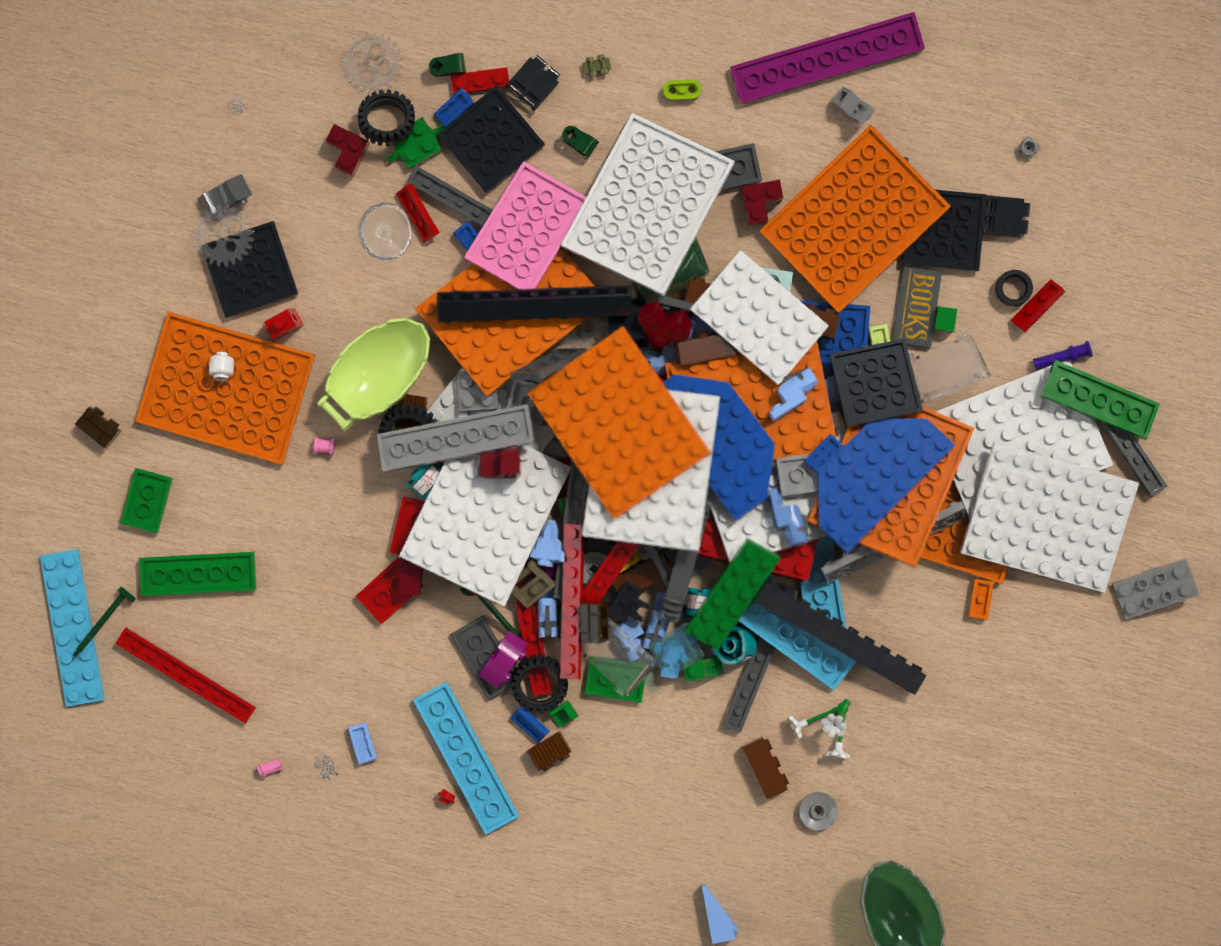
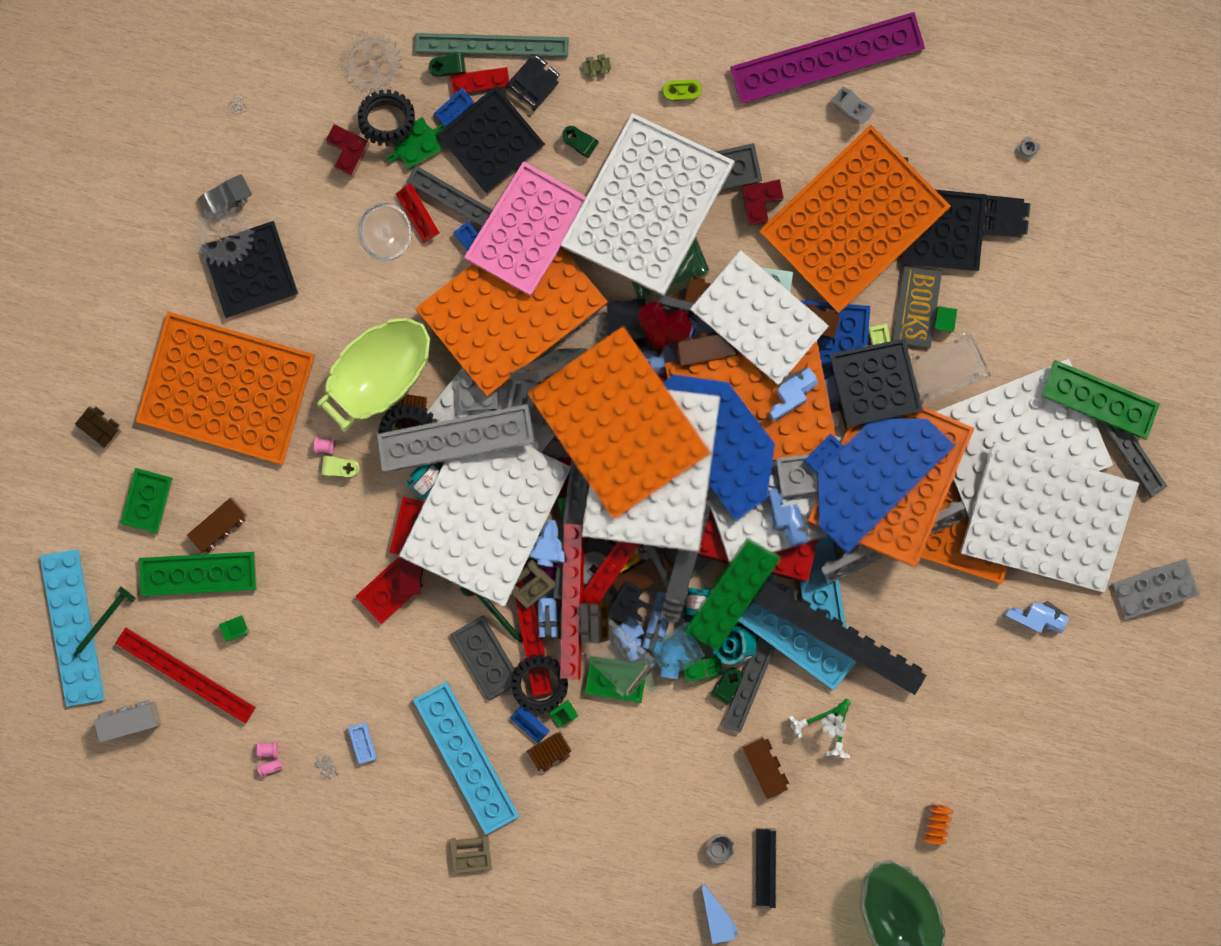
white head [209,352,234,381] -> none
red torso [263,308,304,342] -> none
black brick [437,285,632,323] -> none
red plate [437,789,455,806] -> none
magenta brick [478,631,528,688] -> none
dark red brick [480,447,521,479] -> none
light grey dish [799,792,838,831] -> none
orange plate [968,579,994,620] -> none
black tyre [995,270,1033,306] -> none
red plate [1011,279,1065,333] -> none
dark purple pin [1033,341,1093,370] -> none
none -> light grey brick [94,700,162,743]
none -> reddish brown brick [187,497,247,553]
none -> green panel [219,615,250,642]
none -> bright pink bush [257,741,278,759]
none -> yellowish green piece [321,455,360,477]
none -> sand green tile [415,33,569,57]
none -> dark tan plate [450,835,492,874]
none -> light grey hair [706,834,735,864]
none -> dark green piece [710,667,742,706]
none -> black fence [756,828,776,908]
none -> orange piece [922,803,954,845]
none -> light blue plate [1004,601,1069,634]

